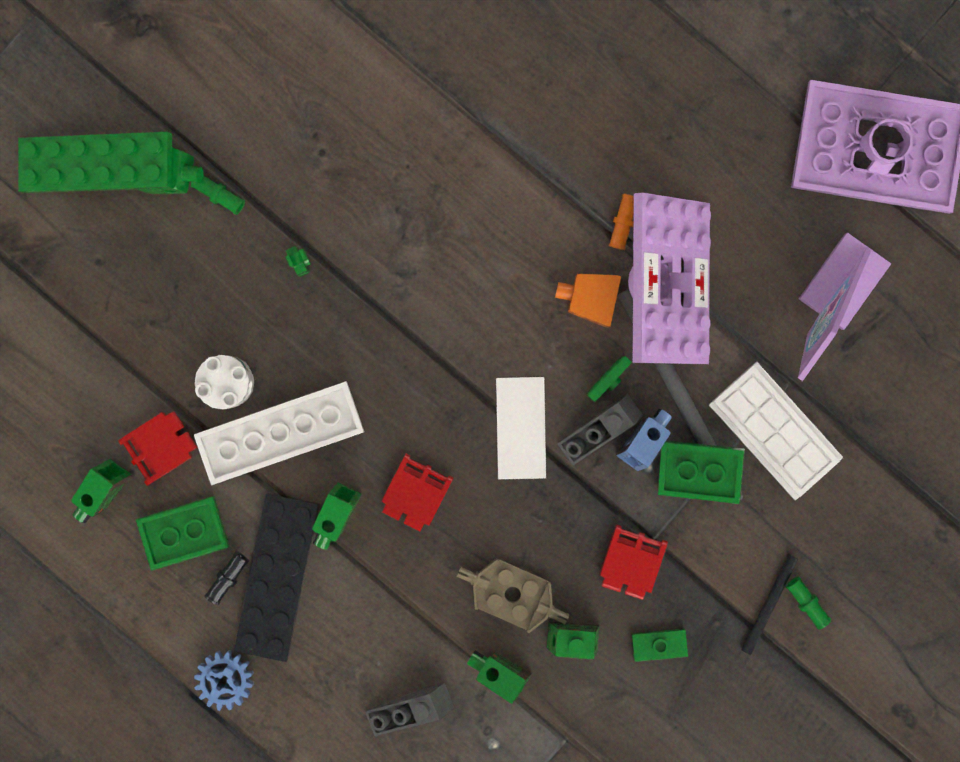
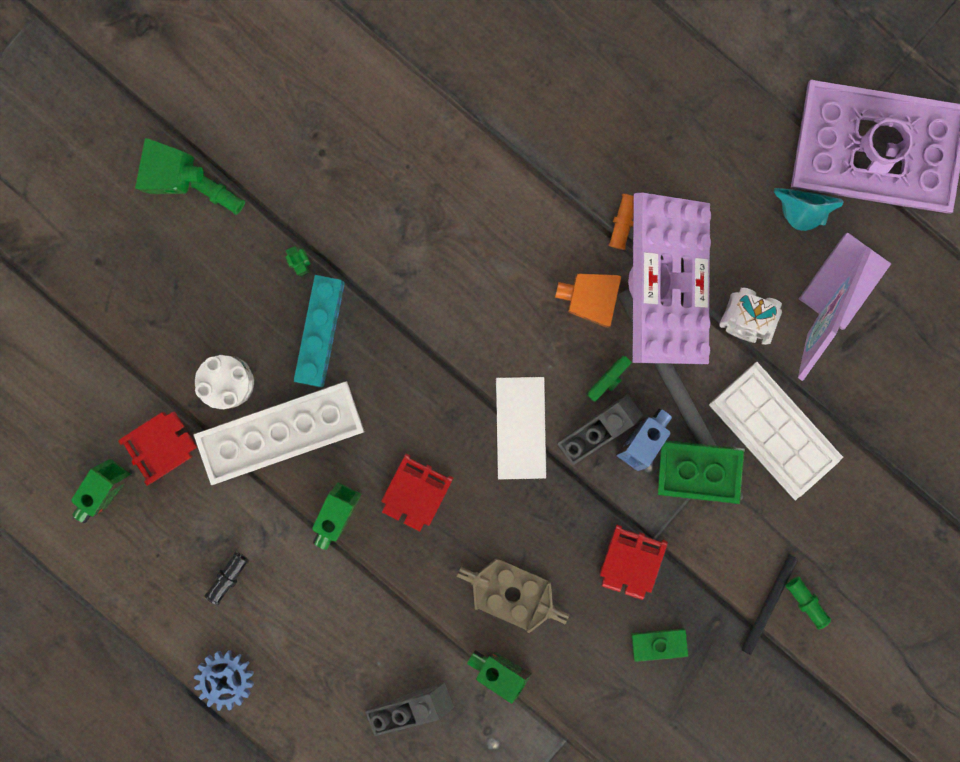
green plate [18,132,172,193] -> none
green tile [136,496,230,571] -> none
black plate [234,493,320,662] -> none
green torso [547,621,599,659] -> none
none -> teal brick [294,275,345,387]
none -> white brick [720,288,782,344]
none -> teal hat [774,188,844,231]

